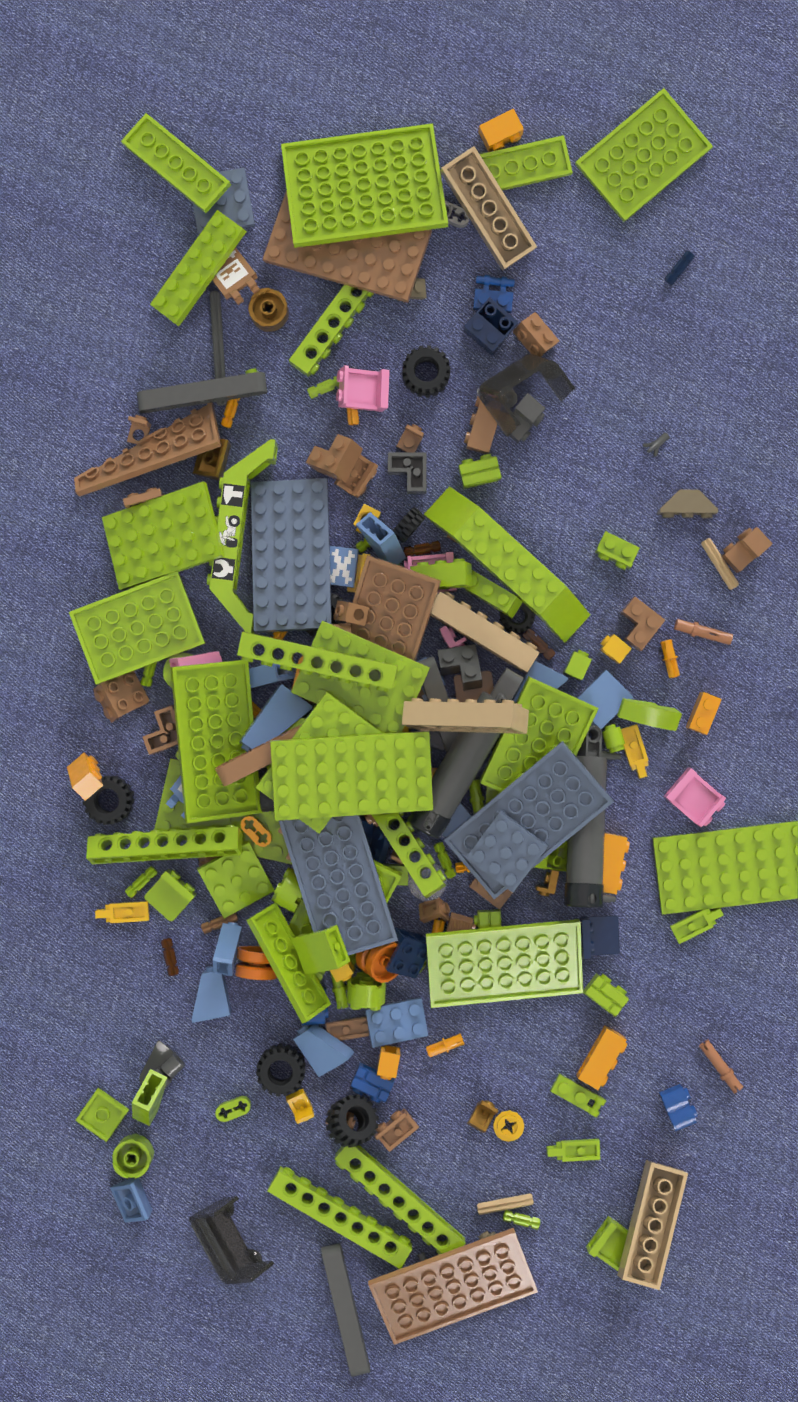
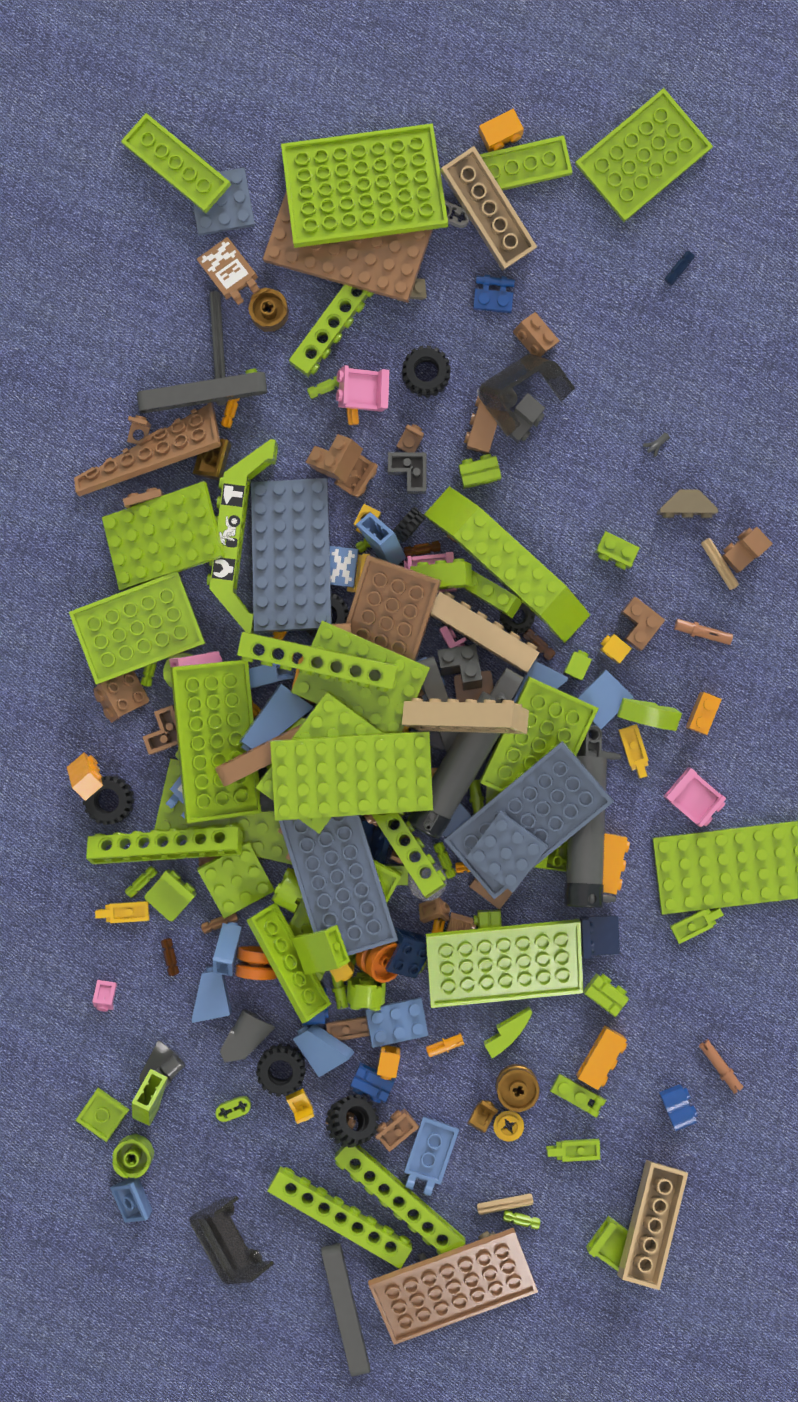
lime plate [150,210,247,326] -> none
light orange beam [240,815,272,847] -> none
medium nougat bracket [333,601,369,626] -> none
dark blue slope [463,297,519,356] -> none
pearl gold bracket [535,870,559,896] -> none
lime brick [602,724,625,753] -> none
light orange axle [660,639,680,678] -> none
none -> bright pink bracket [92,980,117,1012]
none -> dark grey panel [220,1009,275,1063]
none -> medium blue tile [404,1116,459,1196]
none -> lime slope [483,1006,532,1058]
none -> pearl gold wheel [495,1064,540,1112]

